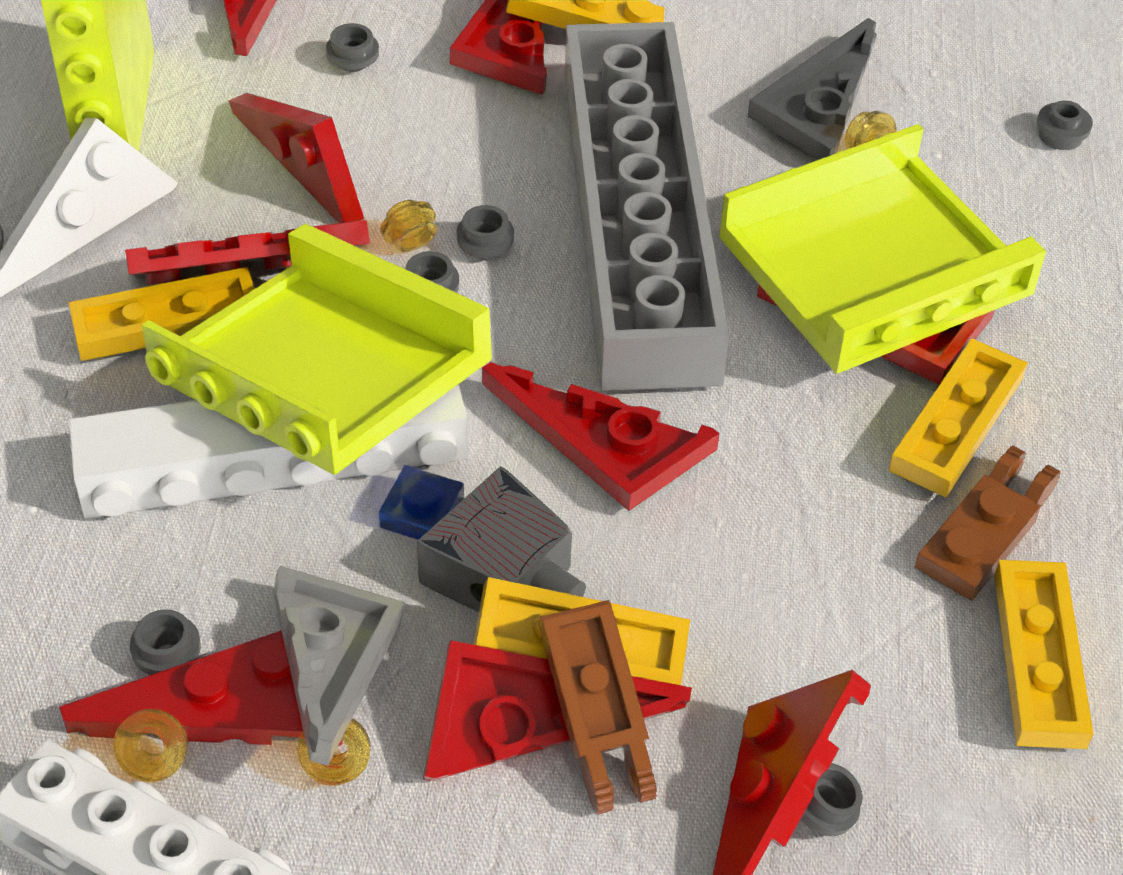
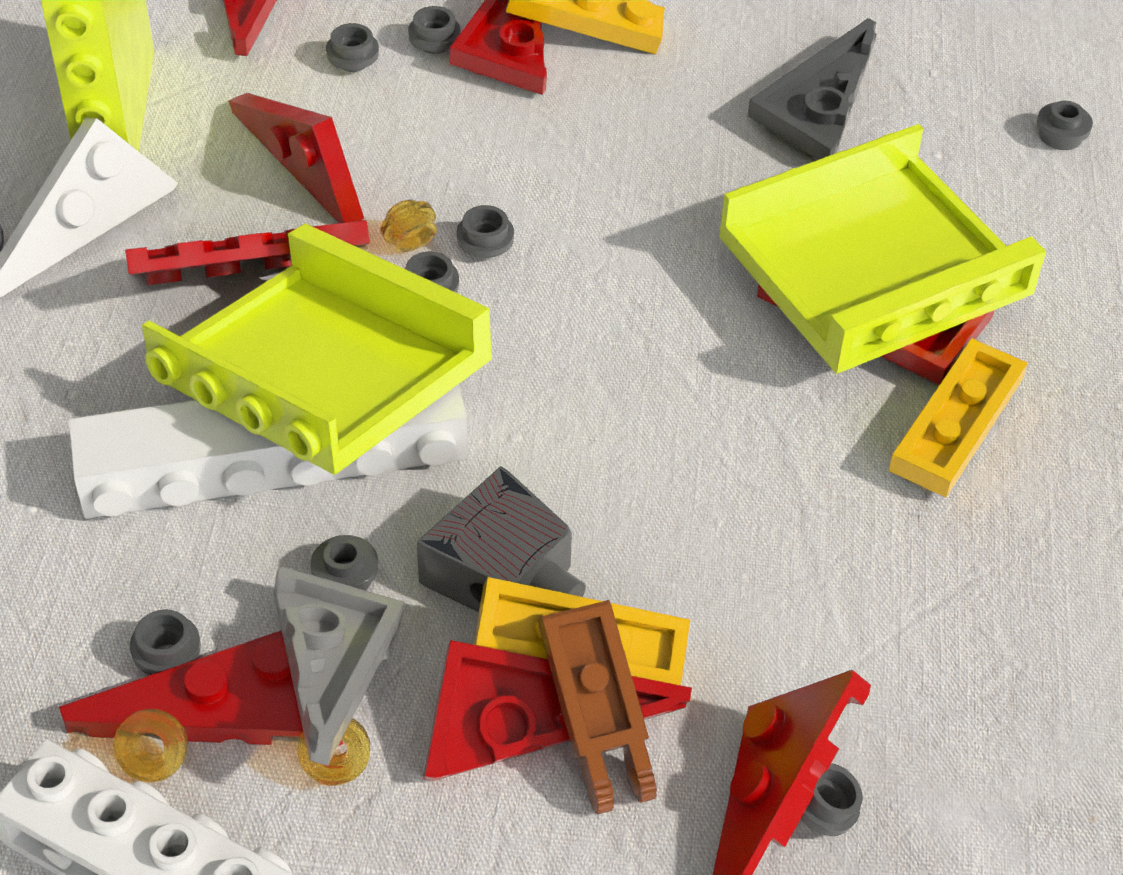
yellow plate [68,267,254,361] -> none
clear blue plate [378,465,464,540] -> none
red wing [482,361,720,511] -> none
light grey brick [565,22,730,391] -> none
clear yellow plate [845,111,897,149] -> none
dark orange hinge [914,445,1061,601] -> none
yellow plate [994,560,1094,749] -> none
none -> dark grey plate [311,535,378,591]
none -> dark grey plate [408,6,461,54]

